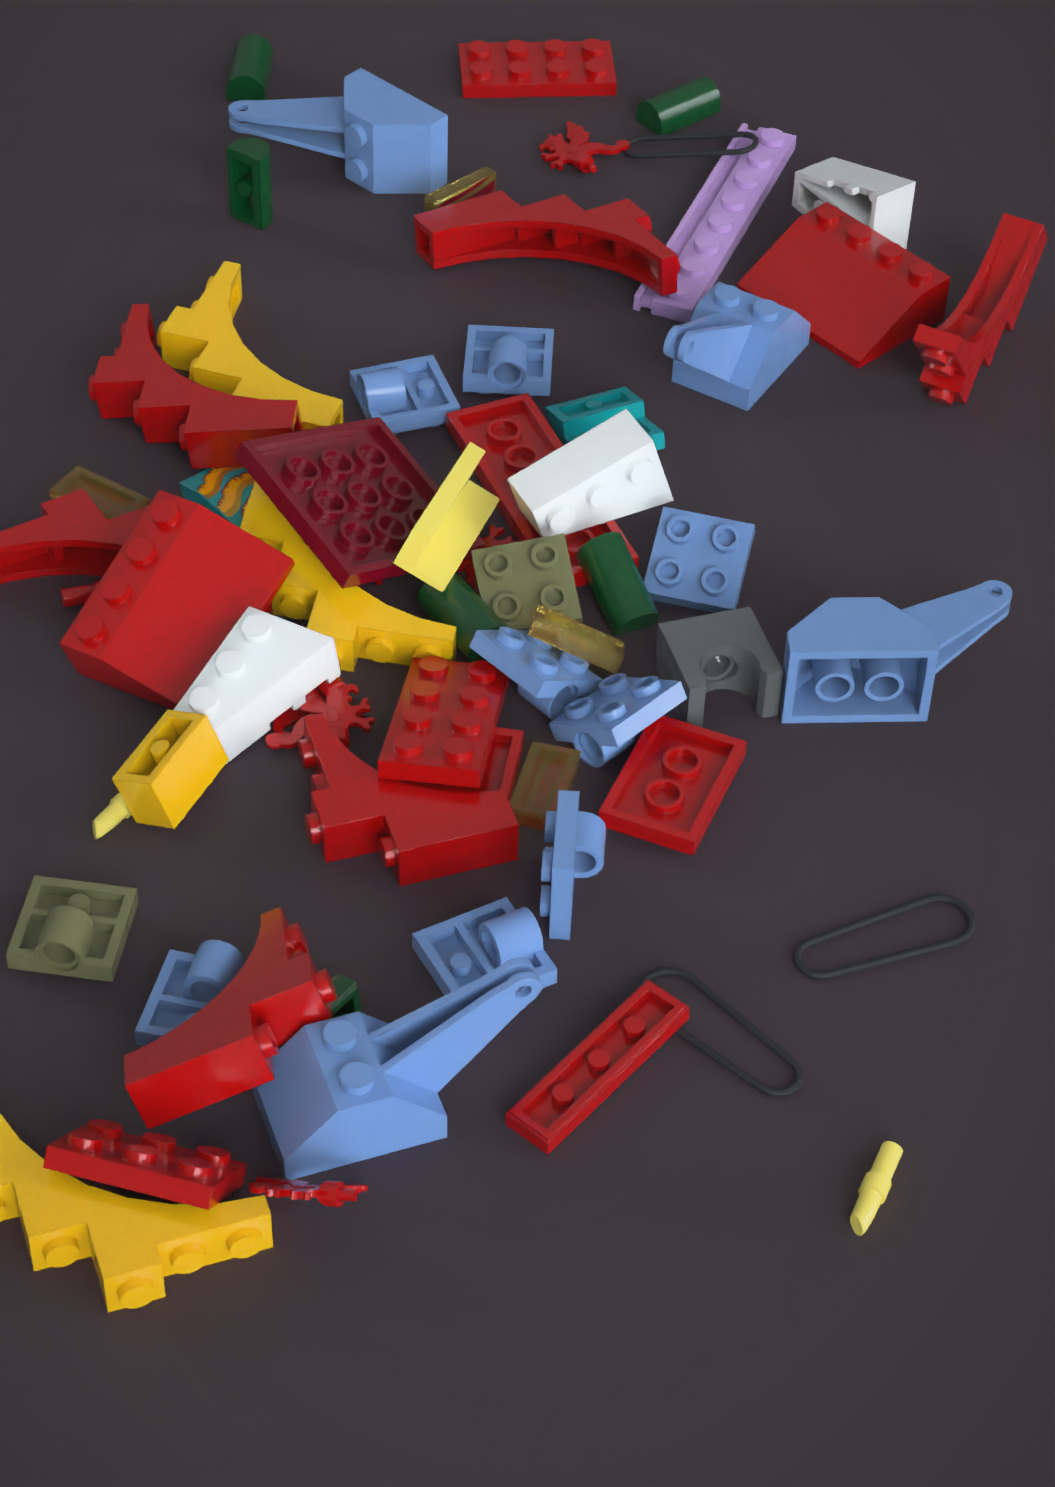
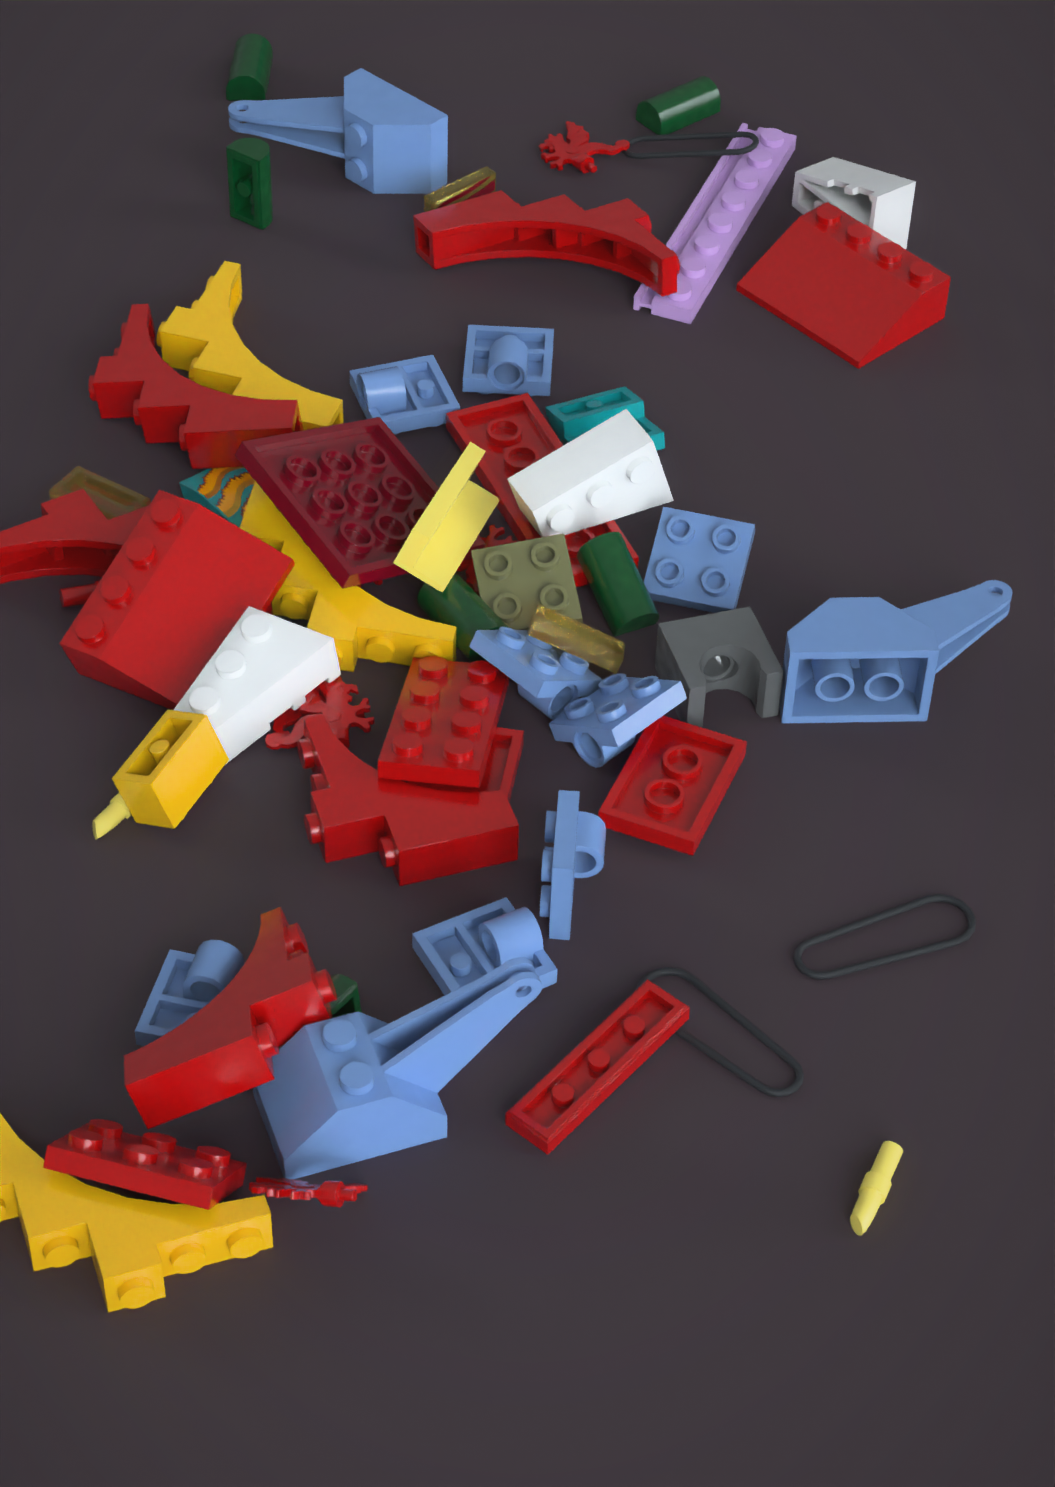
olive plate [6,875,139,982] -> none
red plate [458,38,617,98] -> none
clear yellow tile [510,741,581,831] -> none
medium blue slope [663,282,811,411] -> none
red arch [913,213,1048,406] -> none

